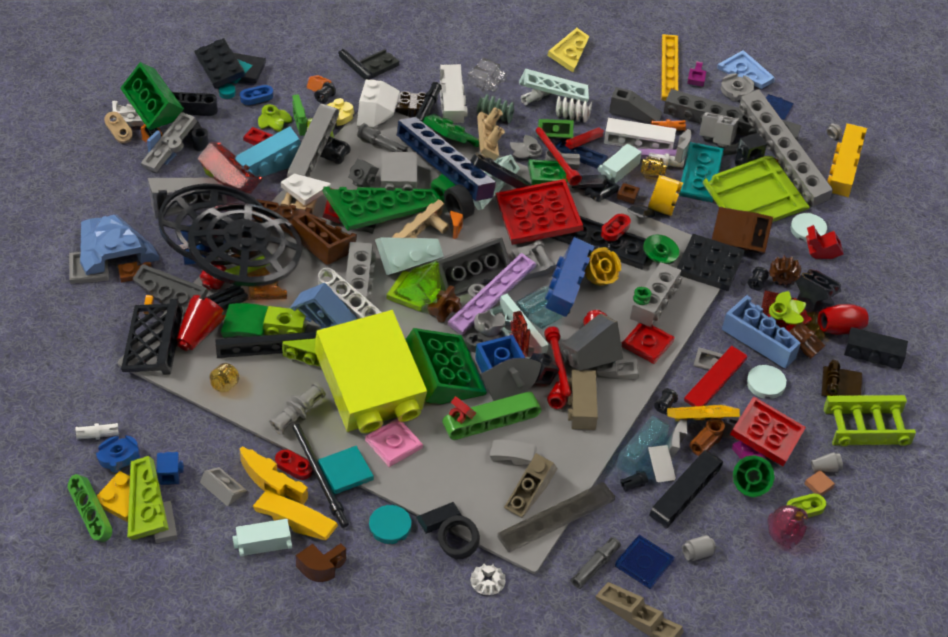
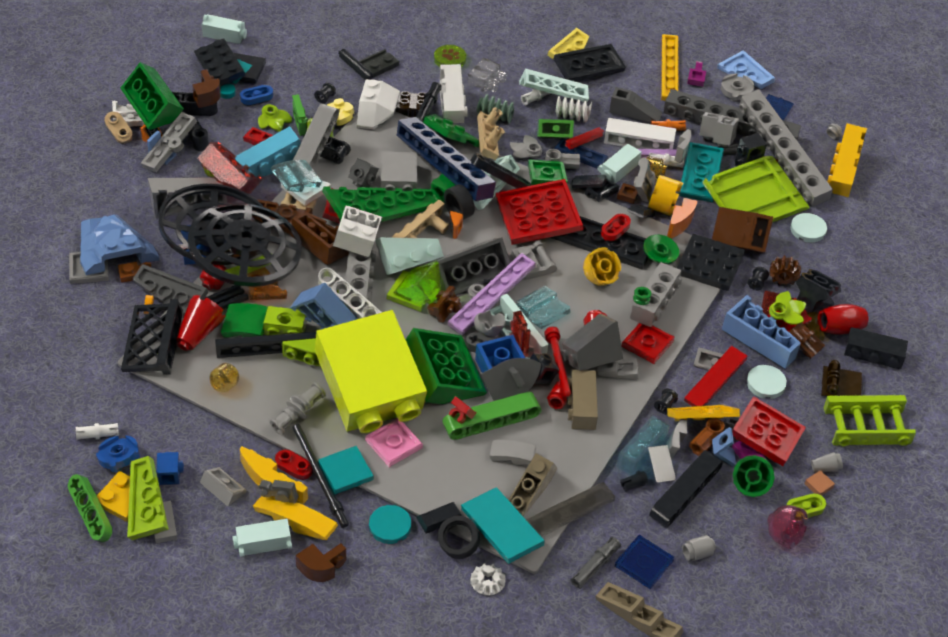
orange slope [307,75,332,92] -> none
dark grey pin [357,123,408,152] -> none
red piece [536,127,582,186] -> none
blue wedge [545,237,595,317] -> none
red brick [806,225,844,259] -> none
none -> reddish brown brick [192,69,221,108]
none -> light aqua brick [202,14,247,44]
none -> dark grey plate [259,480,298,503]
none -> clear light blue slope [271,160,322,192]
none -> white slope [333,206,382,257]
none -> clear neon green tile [434,45,467,67]
none -> teal tile [461,487,544,564]
none -> black plate [553,44,626,81]
none -> light grey plate [634,158,656,202]
none -> orange slope [667,198,698,239]
none -> medium blue bracket [712,427,736,466]

